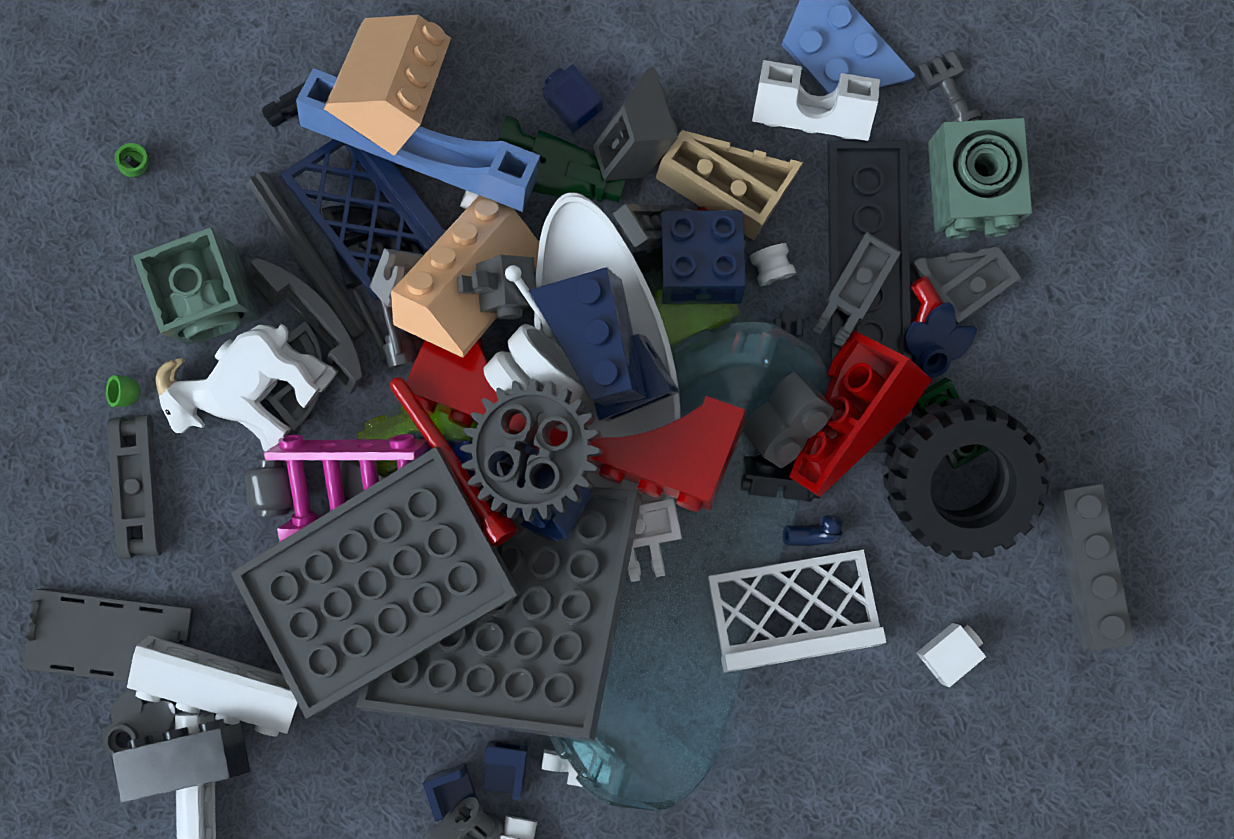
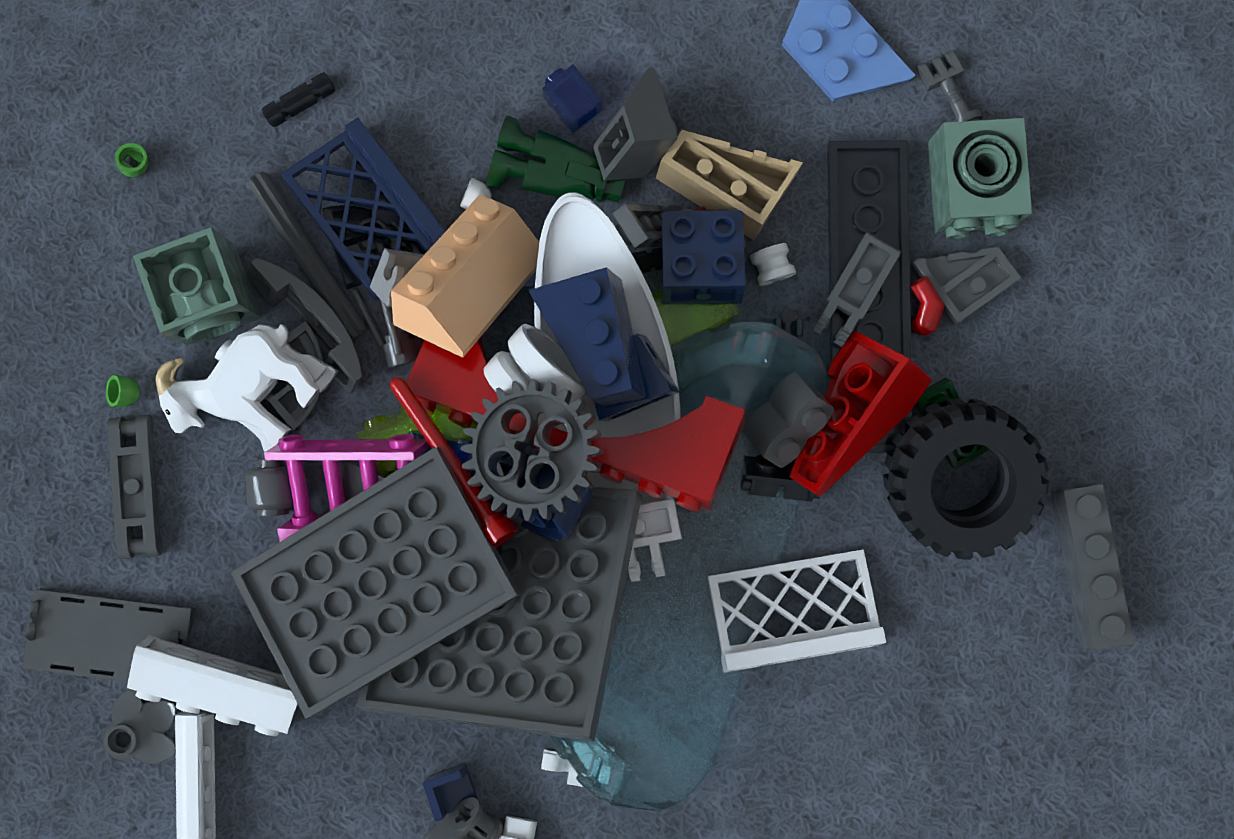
brick [112,719,251,802] -> none
medium blue arch [296,68,540,212] -> none
light nougat slope [324,15,451,156] -> none
dark grey brick [457,254,536,320] -> none
dark blue panel [483,741,528,800] -> none
white hinge [505,265,554,338] -> none
white arch [752,60,880,141] -> none
dark blue arm [783,515,843,546] -> none
dark blue plate [906,302,977,378] -> none
white brick [916,623,986,687] -> none

